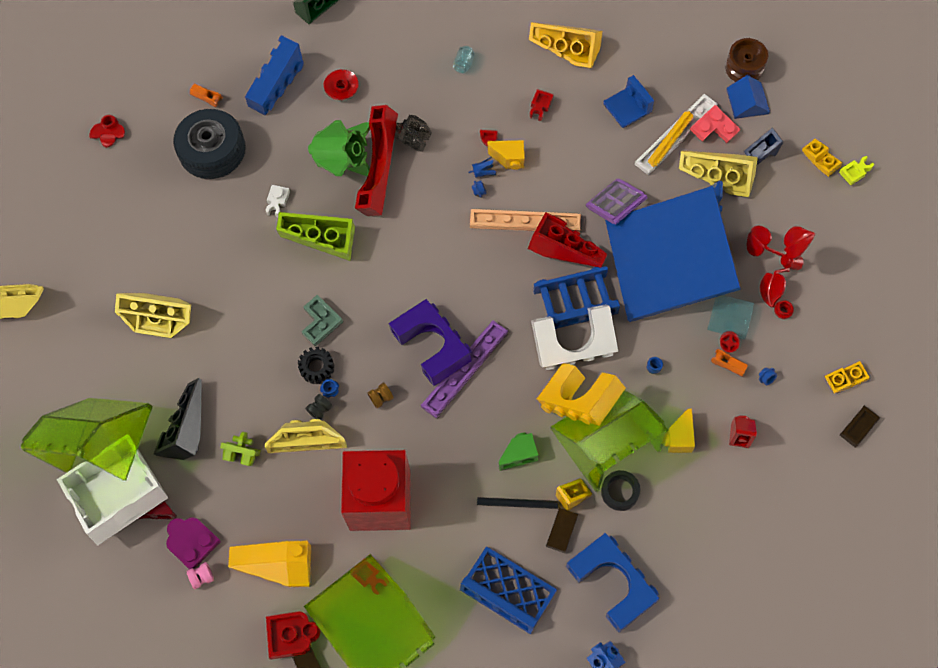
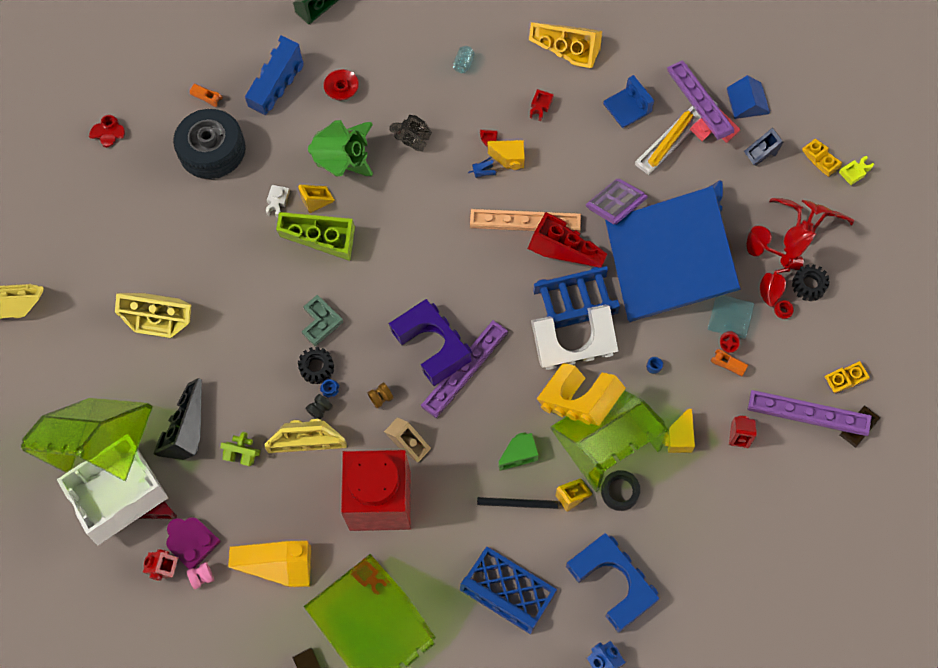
red plate [266,611,321,660] -> none
red arch [355,105,398,216] -> none
blue plate [472,180,486,198] -> none
dark brown tile [546,508,578,553] -> none
light yellow wedge [679,151,758,197] -> none
reddish brown wheel [725,38,769,82] -> none
blue plate [759,368,777,385] -> none
none -> red brick [143,549,178,581]
none -> yellow slope [298,185,334,214]
none -> tan slope [384,417,431,463]
none -> medium lavender tile [667,60,734,140]
none -> medium lavender tile [747,390,872,436]
none -> red plant [769,198,854,232]
none -> black tyre [792,264,830,301]

